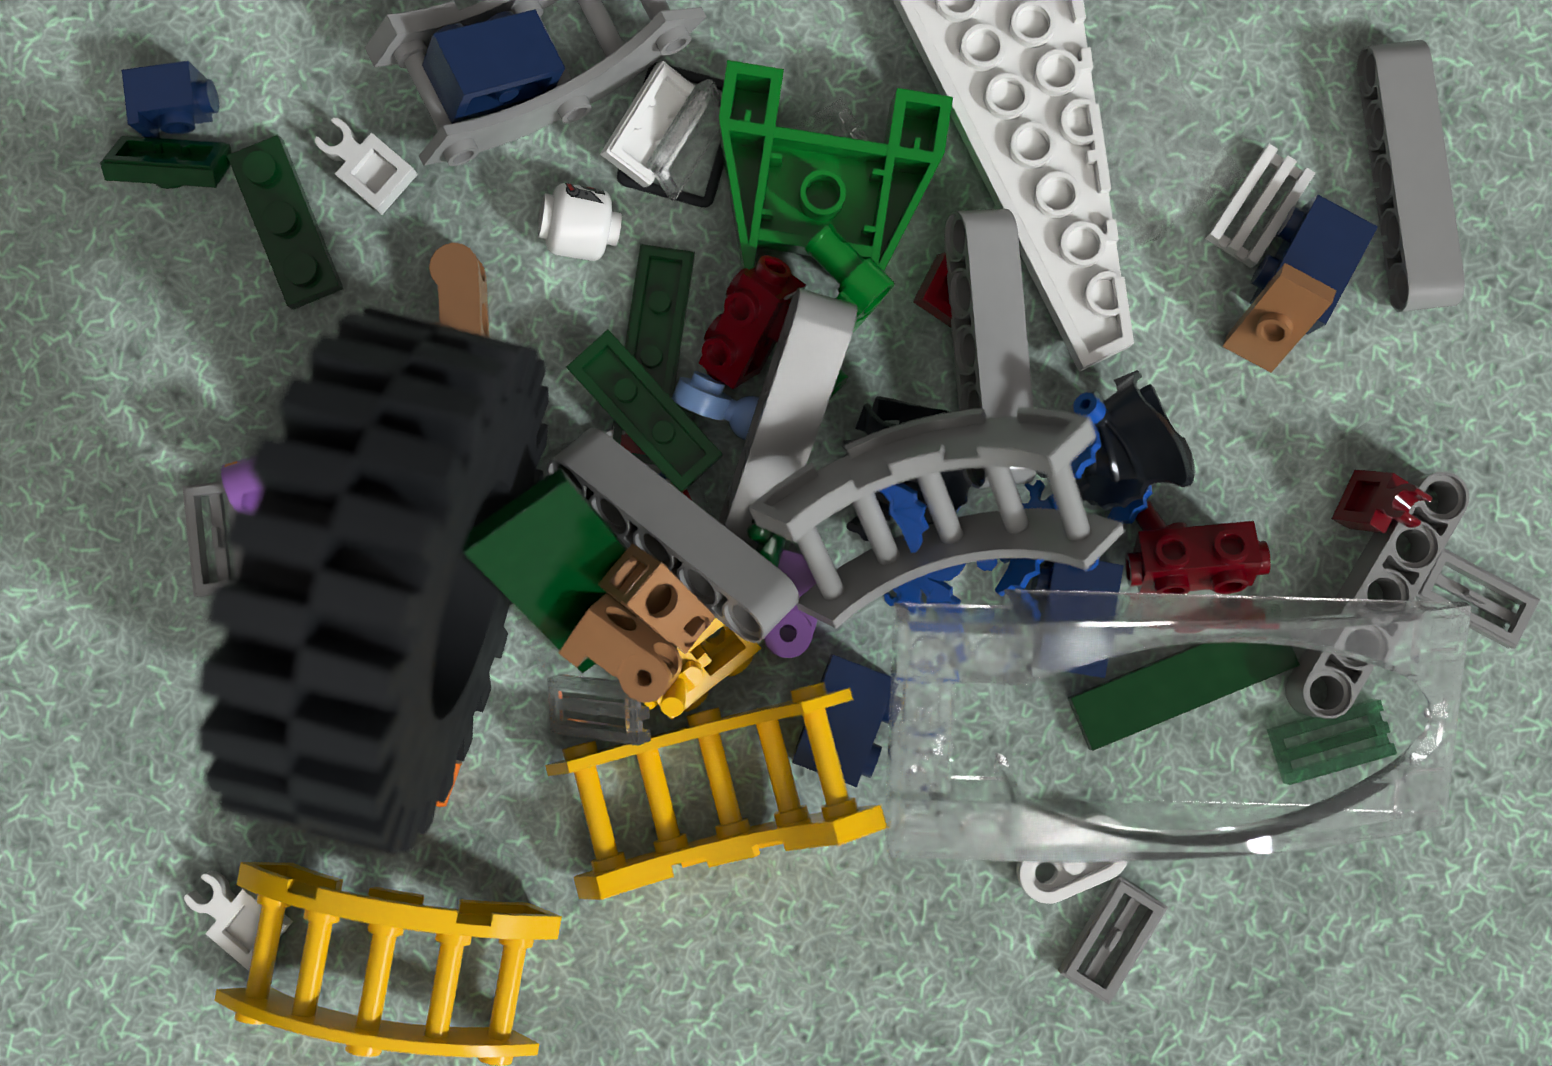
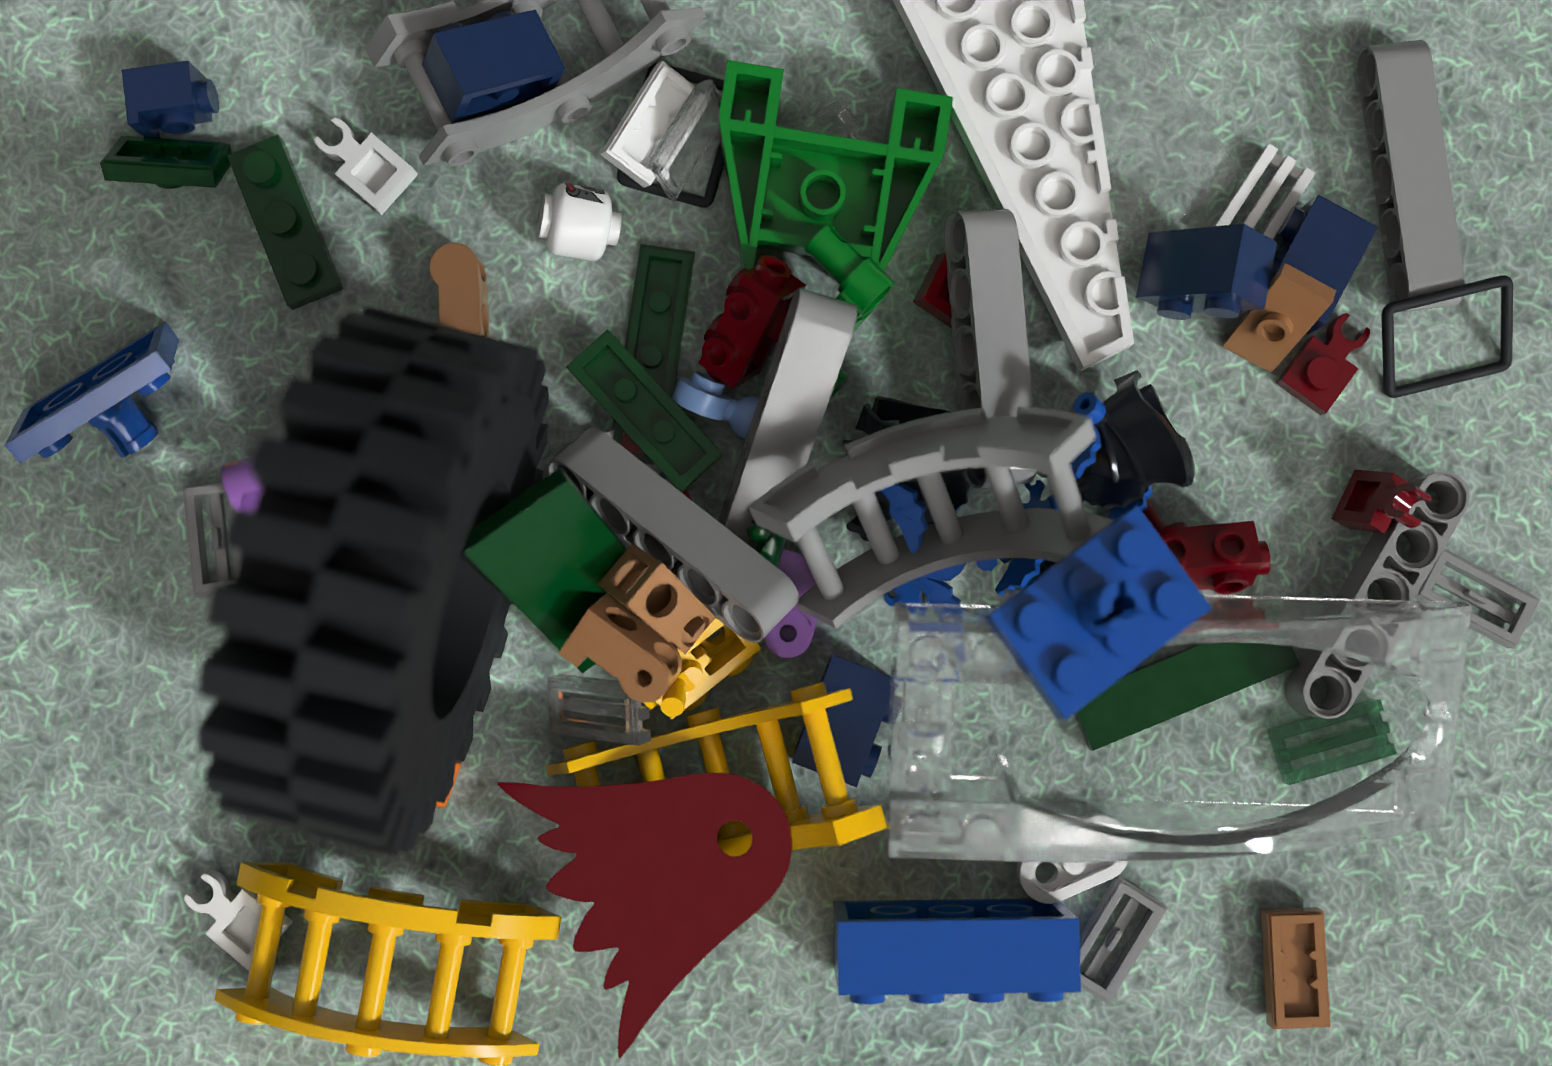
none -> blue plate [4,321,179,464]
none -> dark red piece [497,772,792,1058]
none -> blue brick [833,898,1081,1005]
none -> blue plate [983,506,1212,720]
none -> dark blue brick [1136,224,1277,320]
none -> medium nougat plate [1260,907,1330,1029]
none -> dark red plate [1276,313,1370,415]
none -> black piece [1381,275,1513,398]

